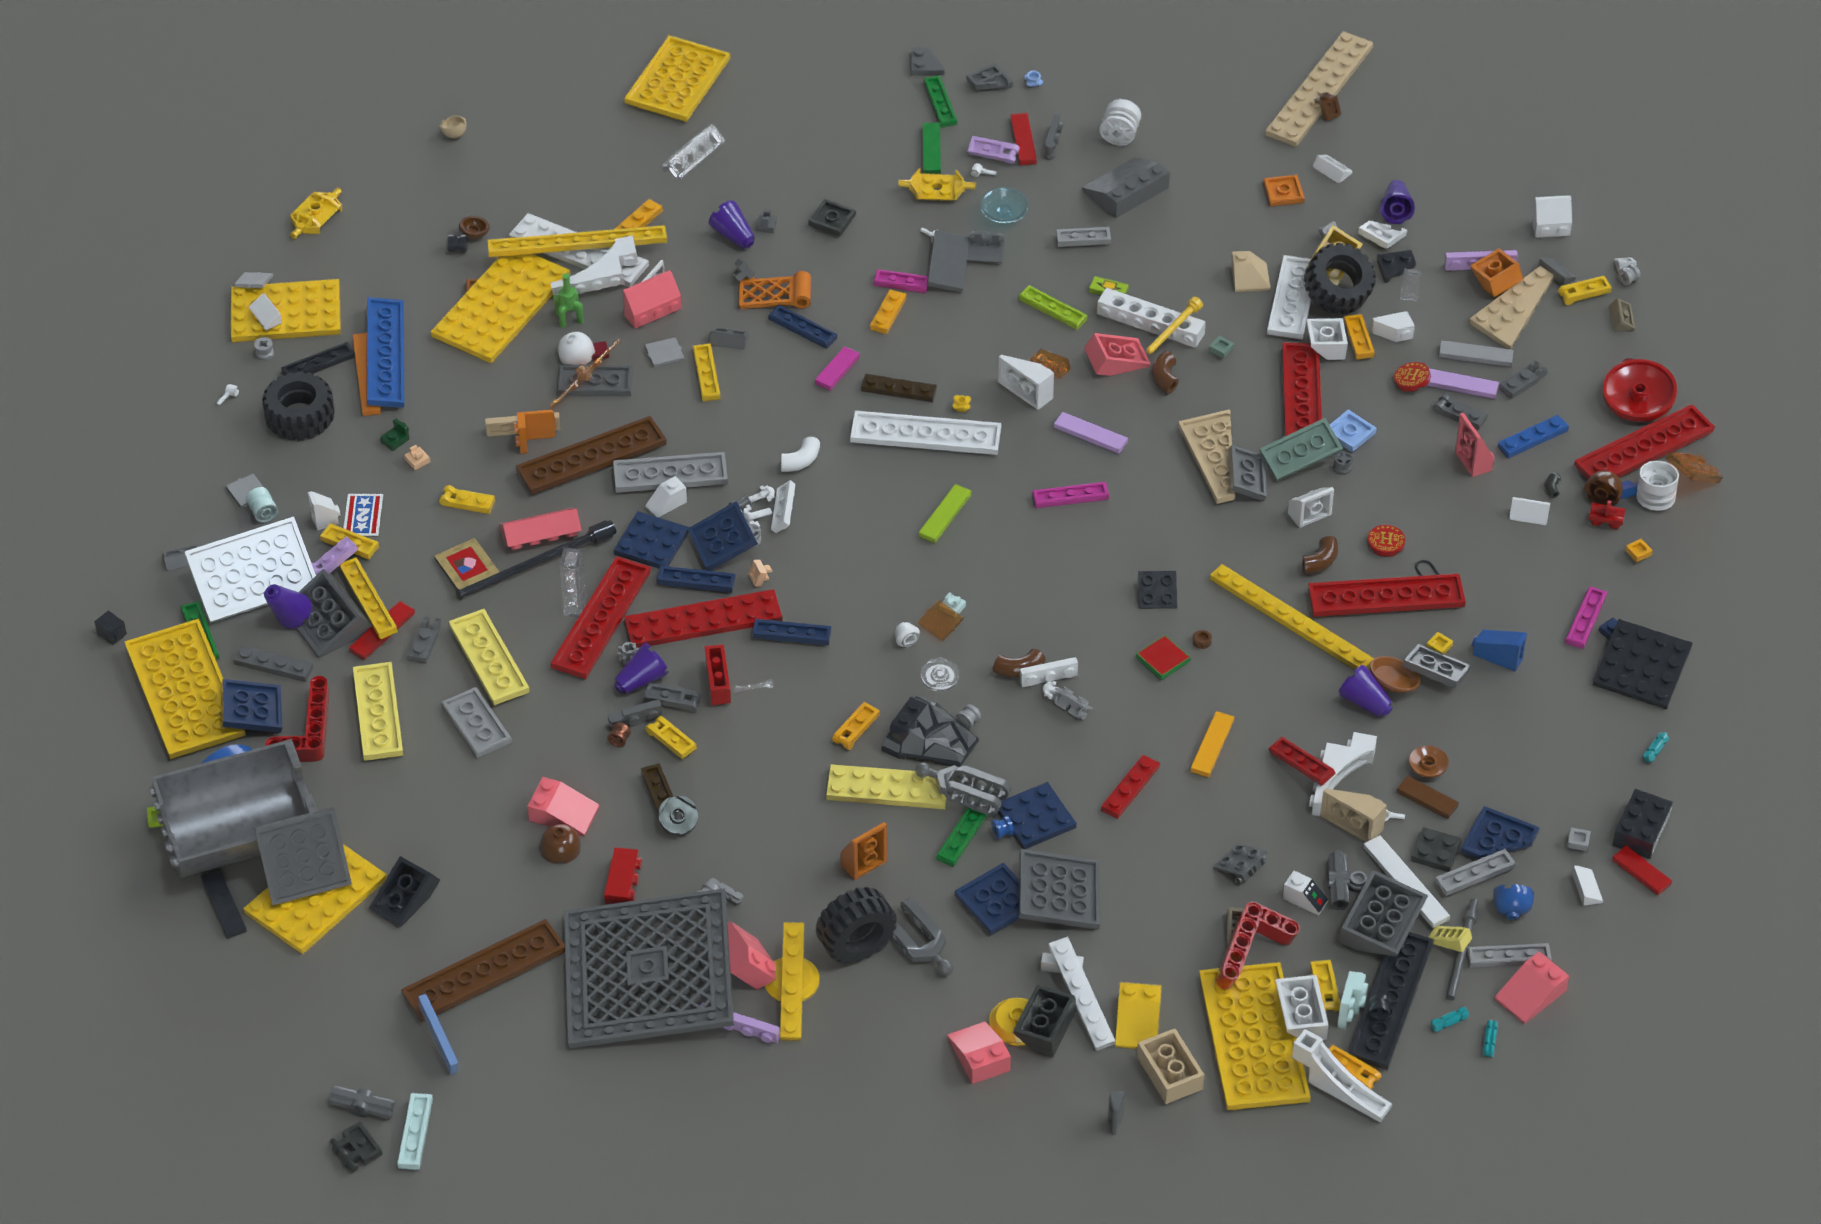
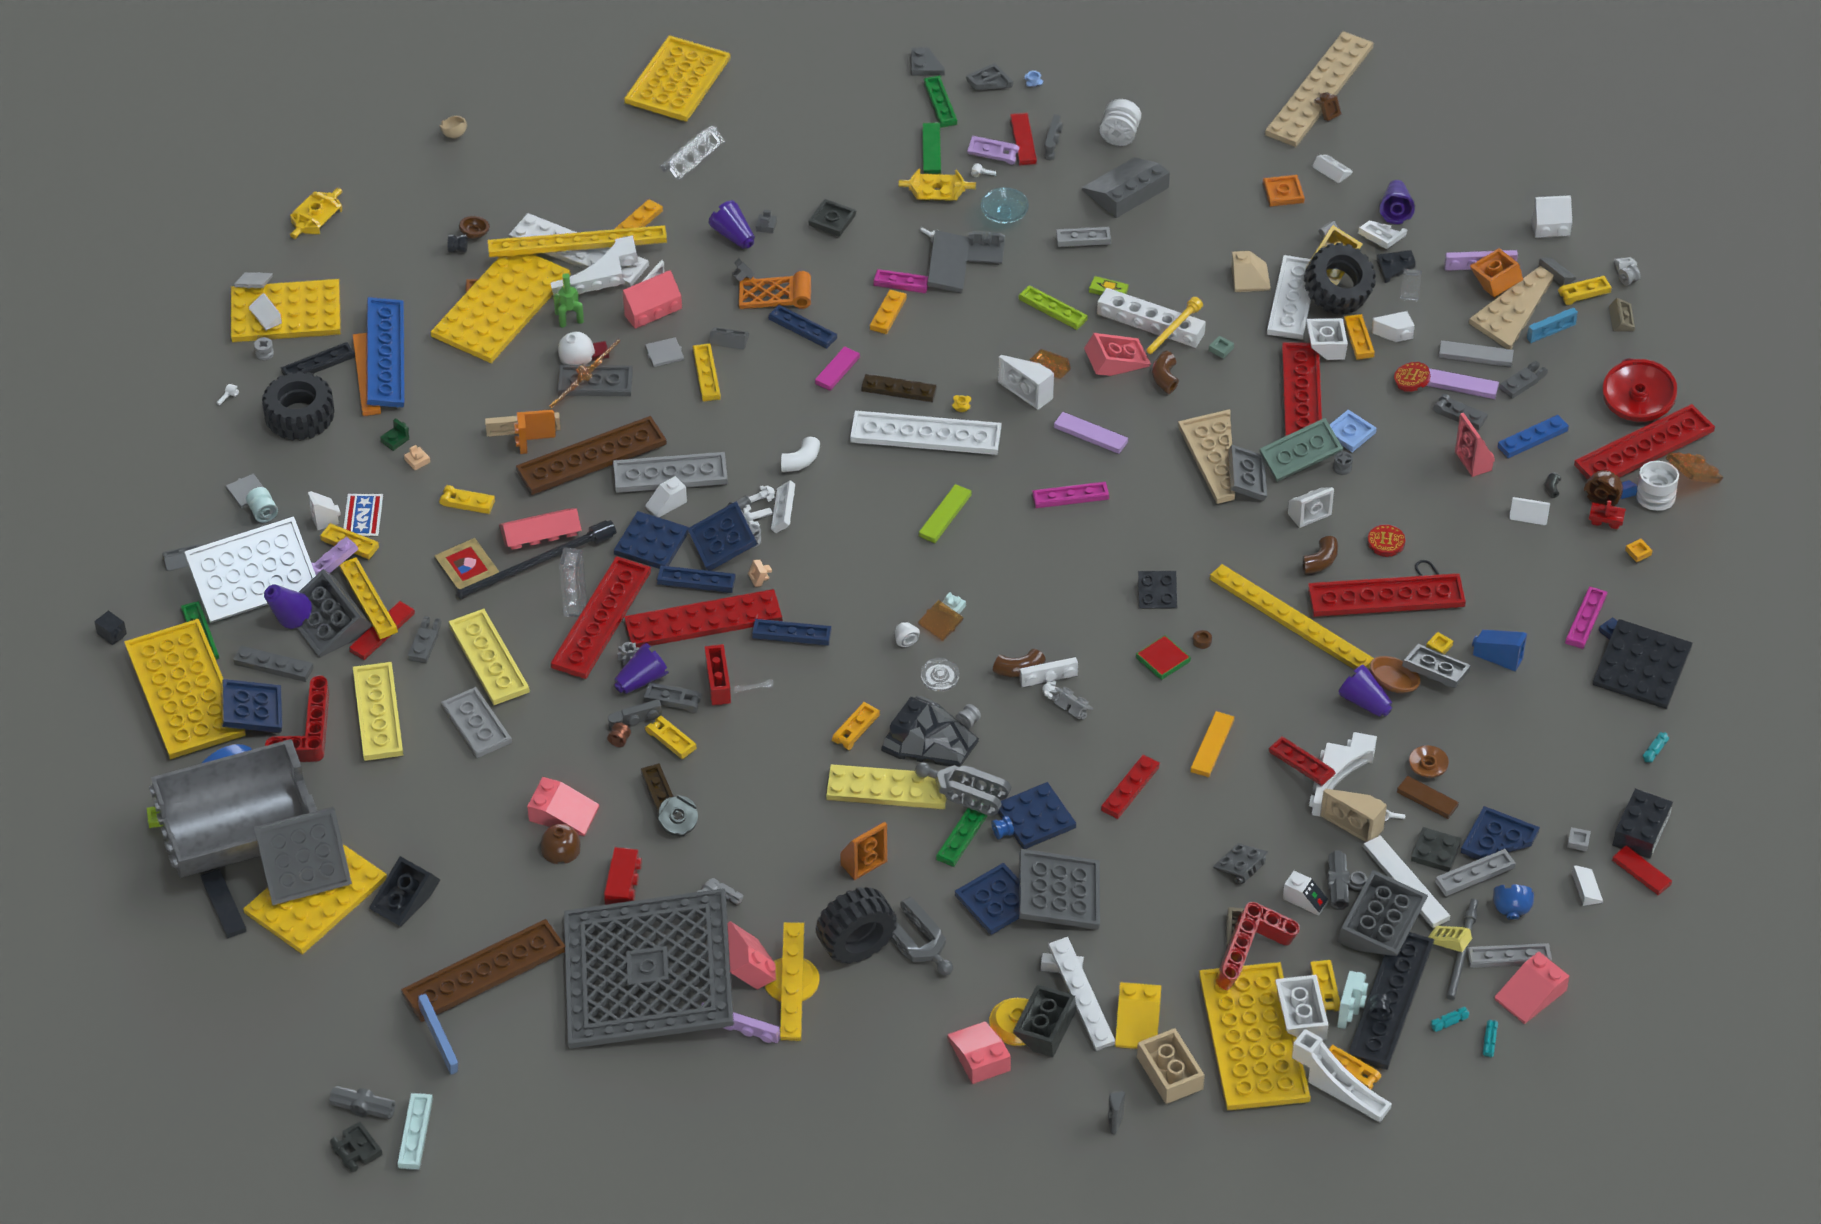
none -> dark azure plate [1527,308,1578,343]

